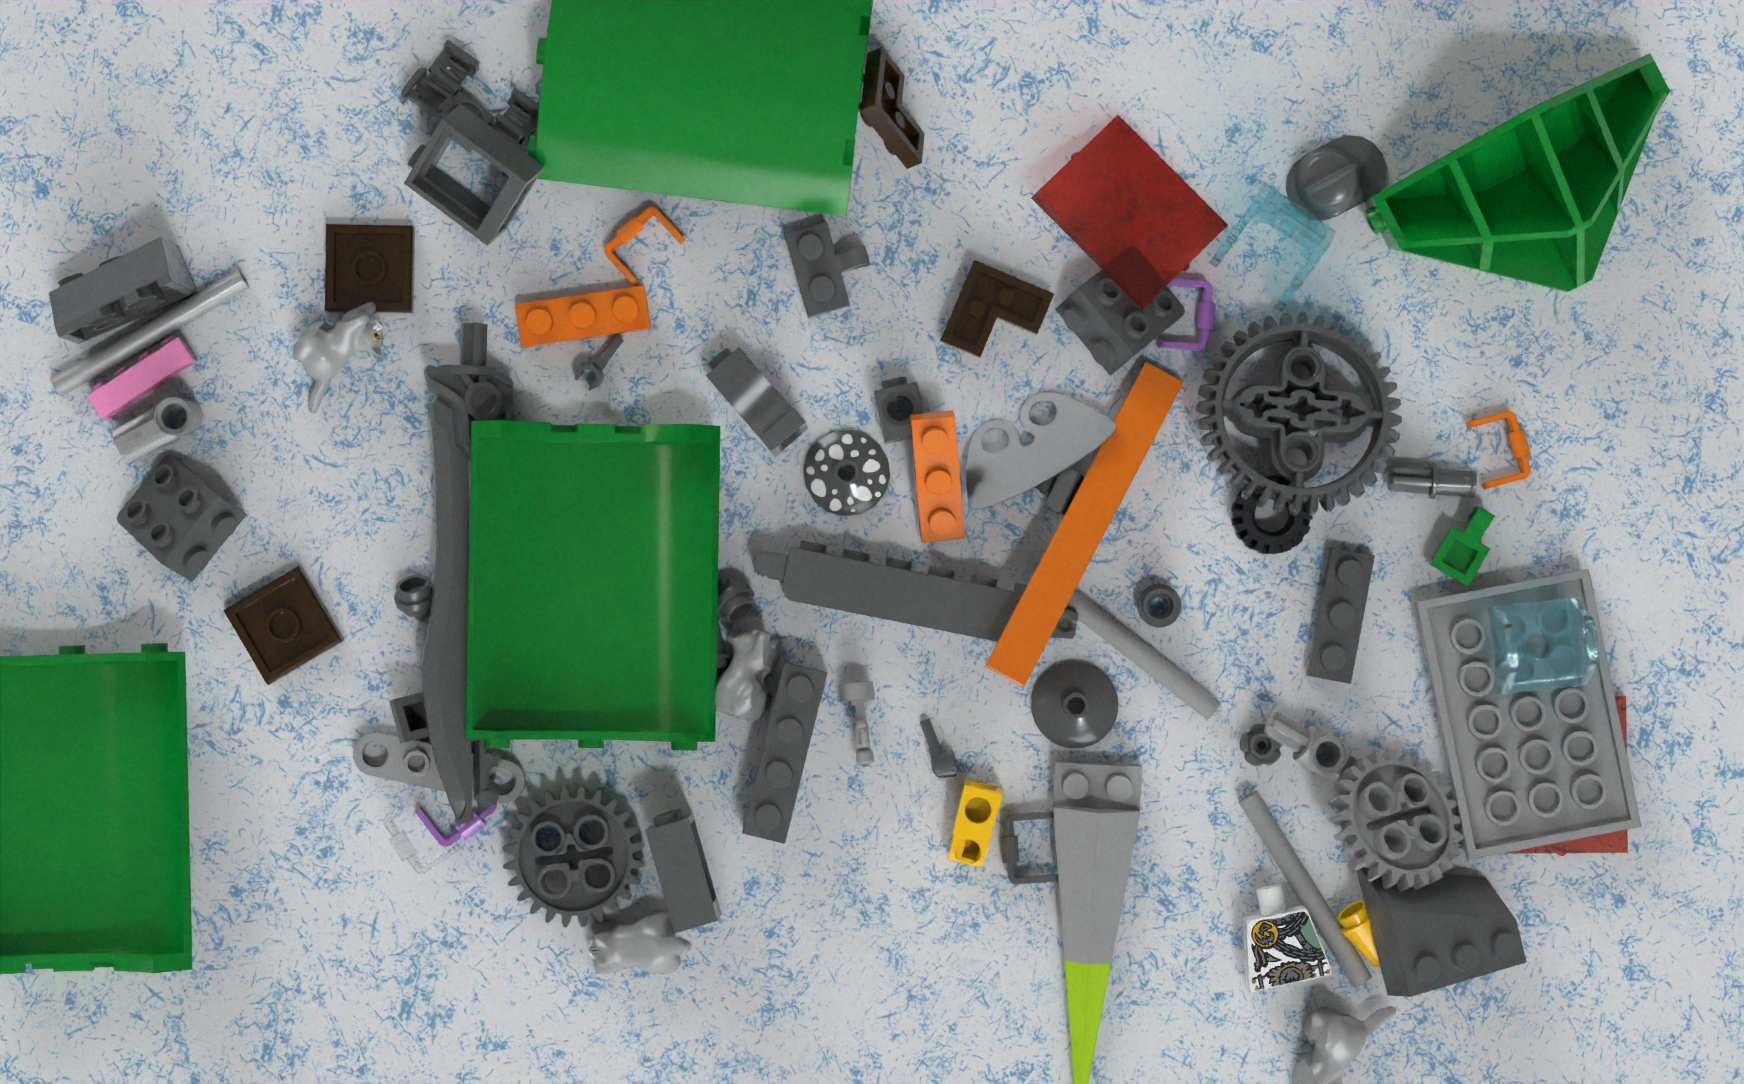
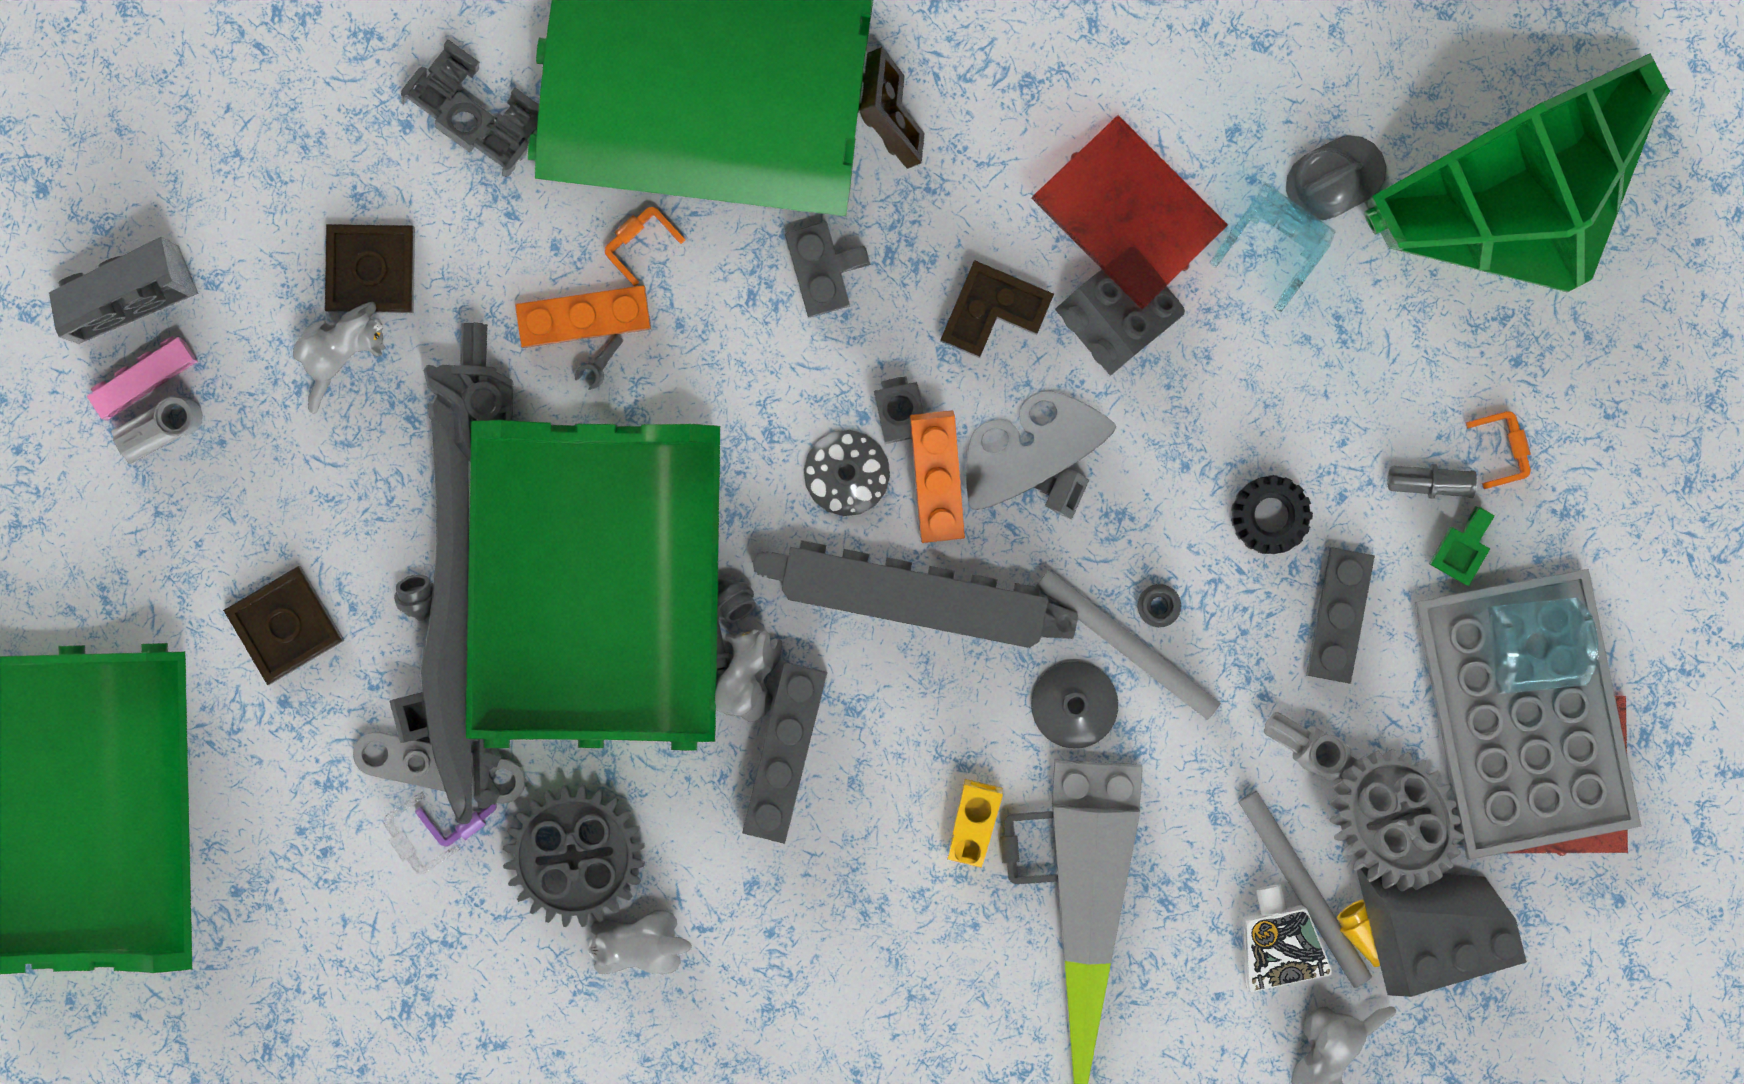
light grey piece [50,269,250,397] -> none
dark grey bracket [117,454,247,582] -> none
dark grey window [404,104,544,246] -> none
dark grey window [645,808,721,933] -> none
dark grey arch [706,347,808,457] -> none
light grey piece [838,681,875,767] -> none
dark grey hand [920,719,957,778] -> none
orange tile [984,362,1184,687] -> none
medium lavender piece [1158,278,1216,351] -> none
dark grey gear [1196,312,1402,516] -> none
dark grey plate [1240,724,1282,767] -> none

